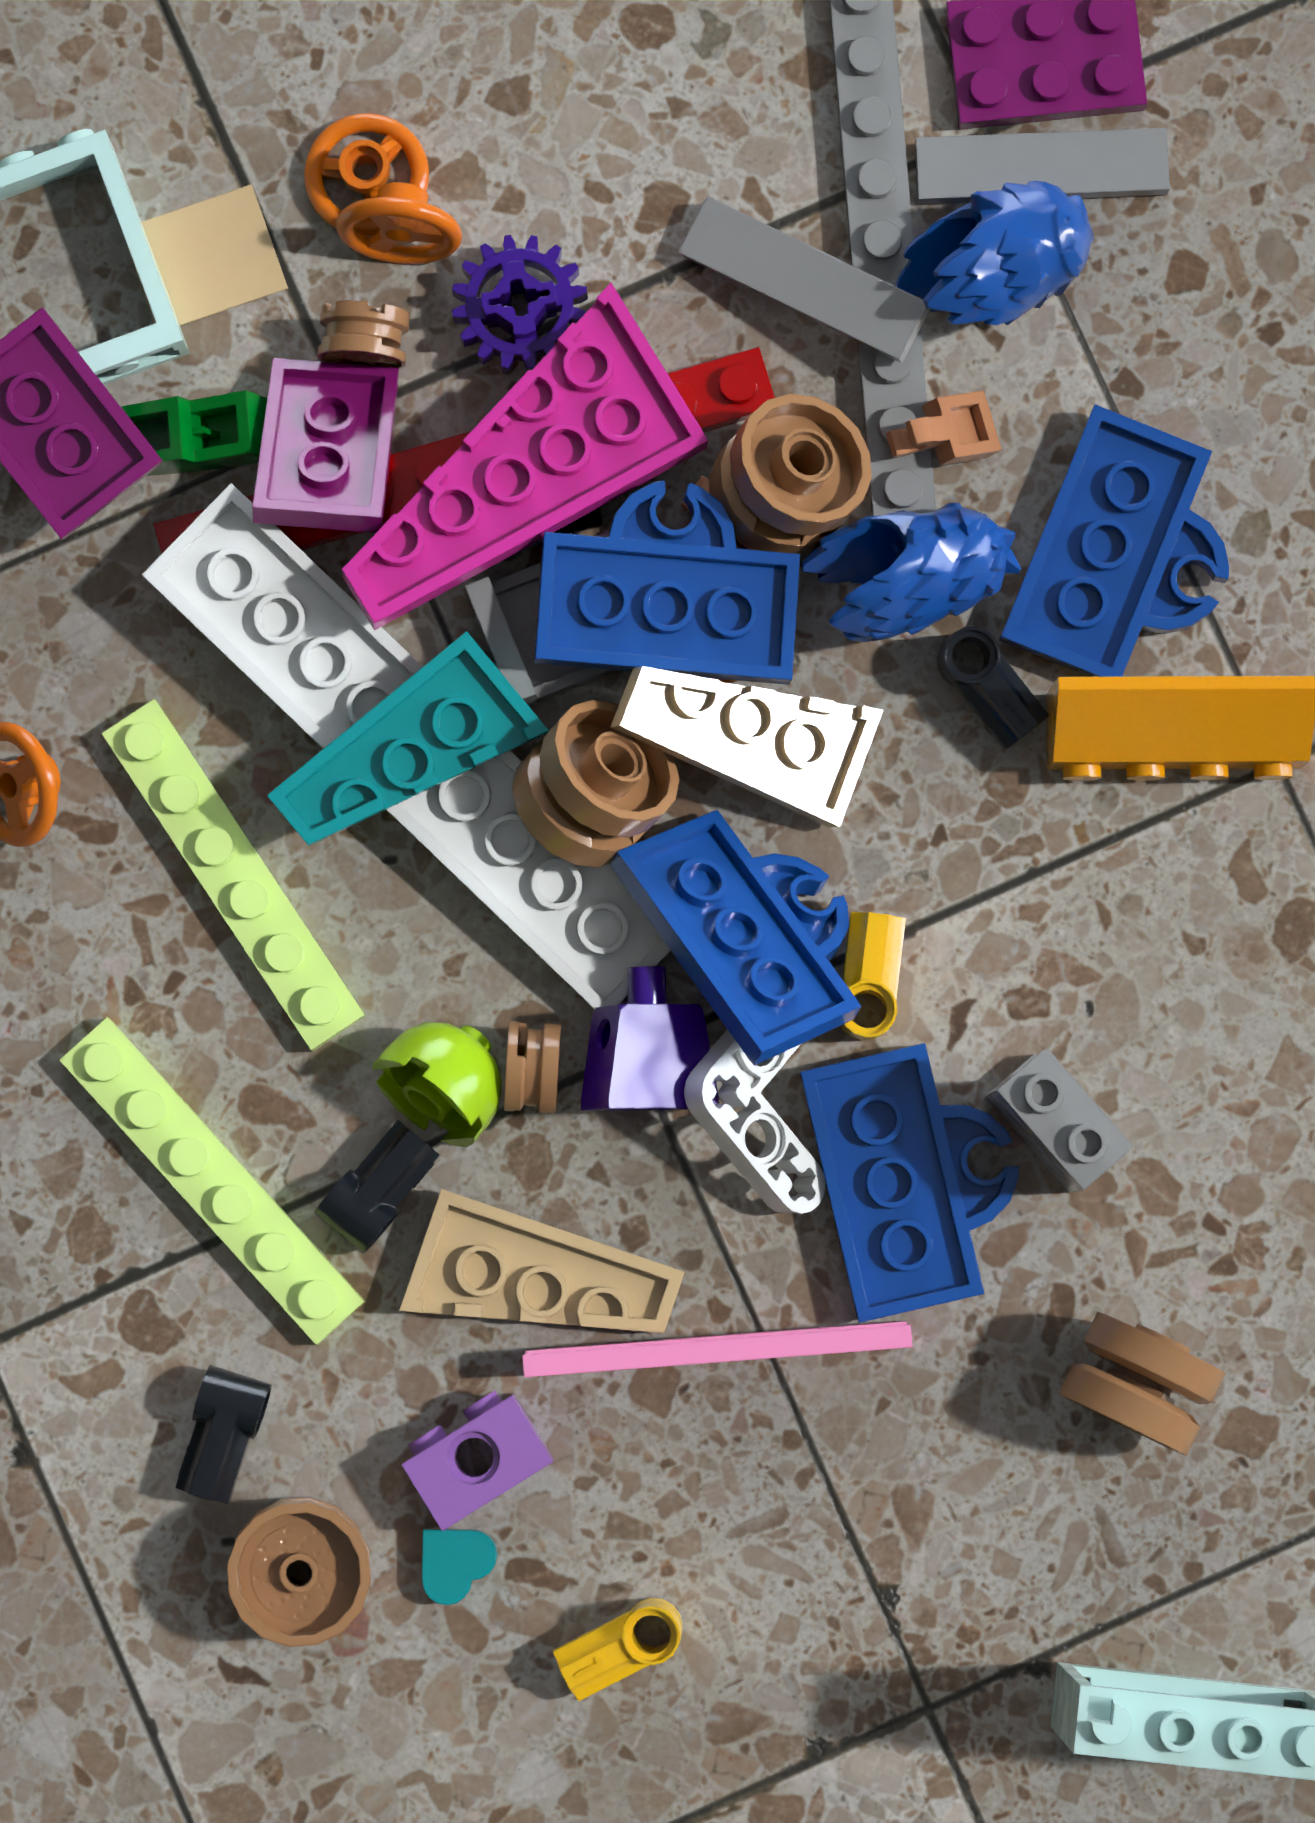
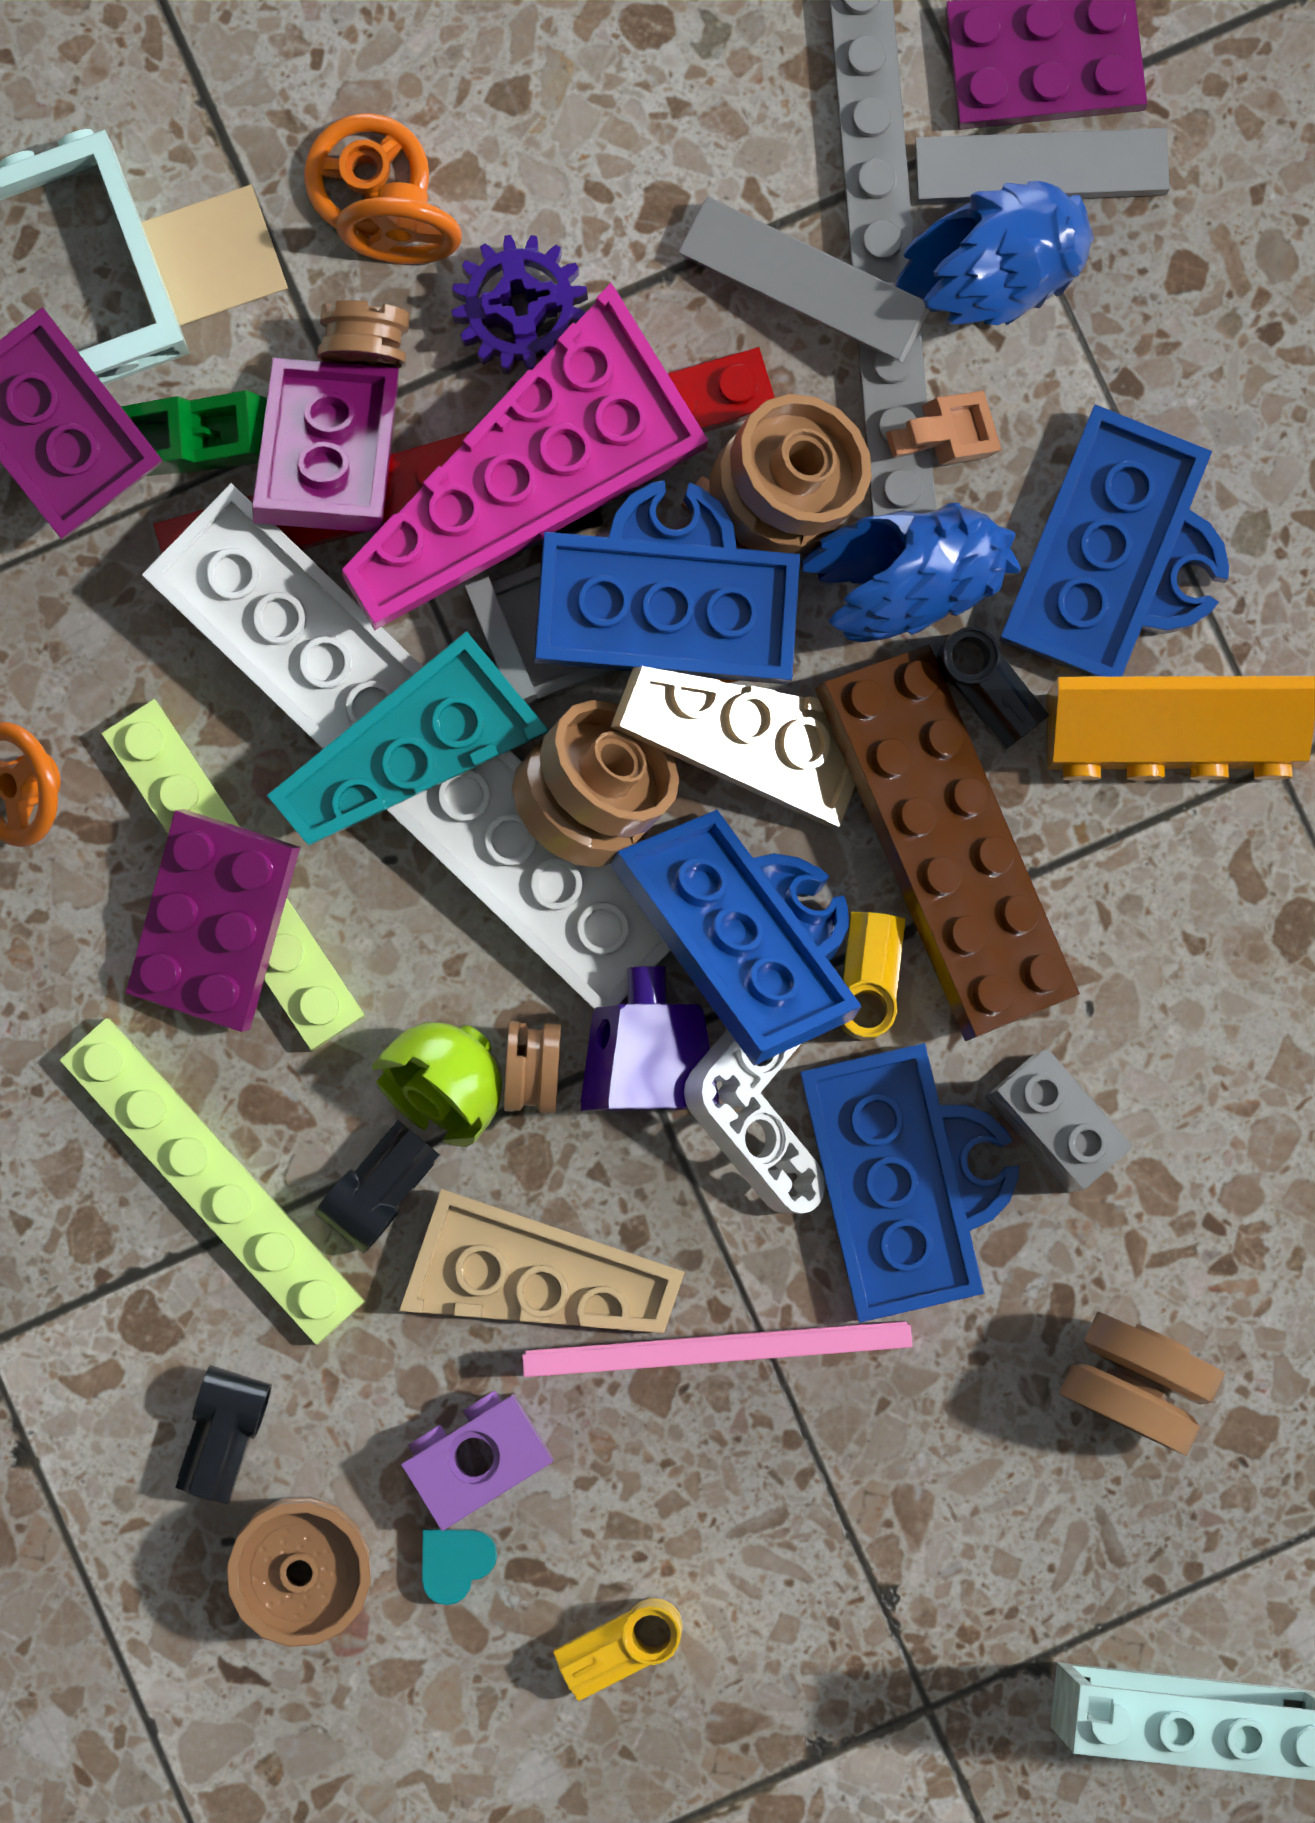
none -> magenta plate [126,809,301,1032]
none -> reddish brown plate [815,644,1080,1042]

